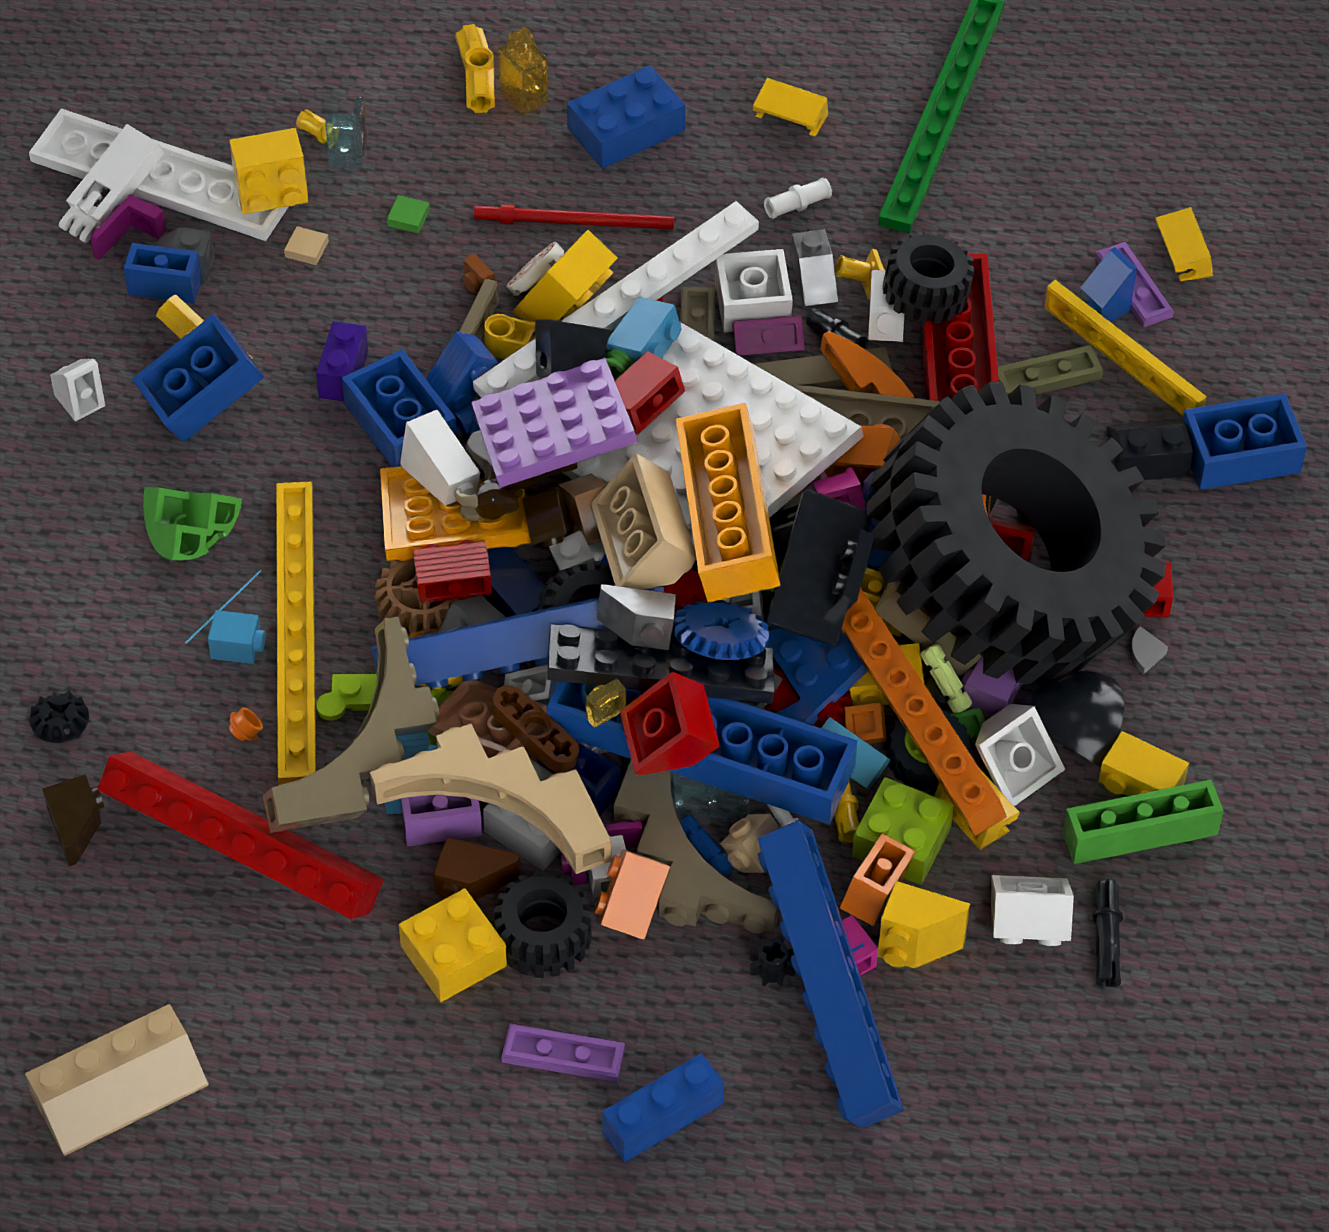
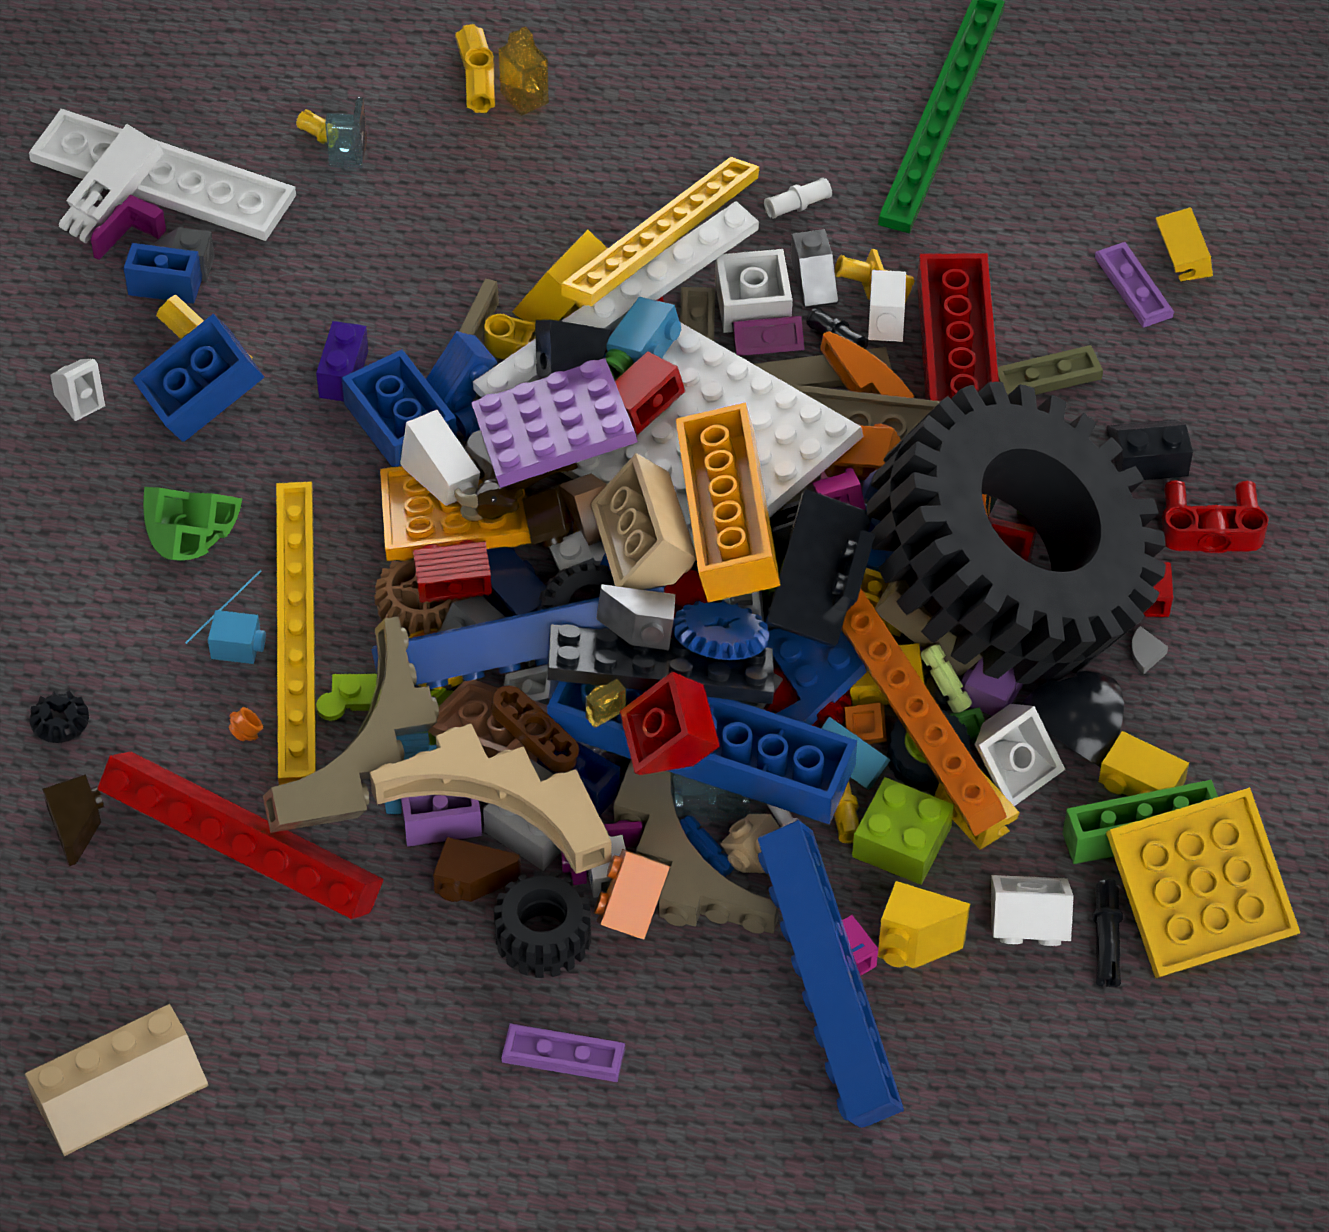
yellow brick [229,128,308,215] -> none
tan tile [284,226,329,265] -> none
bright green tile [387,195,430,233] -> none
yellow brick [399,888,507,1003] -> none
dark orange plate [462,253,495,293] -> none
red bar [474,204,674,230] -> none
white tile [507,242,564,296] -> none
blue brick [567,65,685,169] -> none
blue brick [602,1053,724,1163] -> none
black gear [750,938,796,986] -> none
yellow hinge [753,78,828,136] -> none
orange brick [840,833,916,926] -> none
black tyre [882,232,974,324] -> none
yellow tile [1045,280,1207,416] -> none
blue slope [1079,247,1137,322] -> none
blue brick [1182,393,1307,490] -> none
none -> yellow plate [561,157,759,306]
none -> yellow plate [1106,788,1300,979]
none -> red piece [1162,480,1269,553]

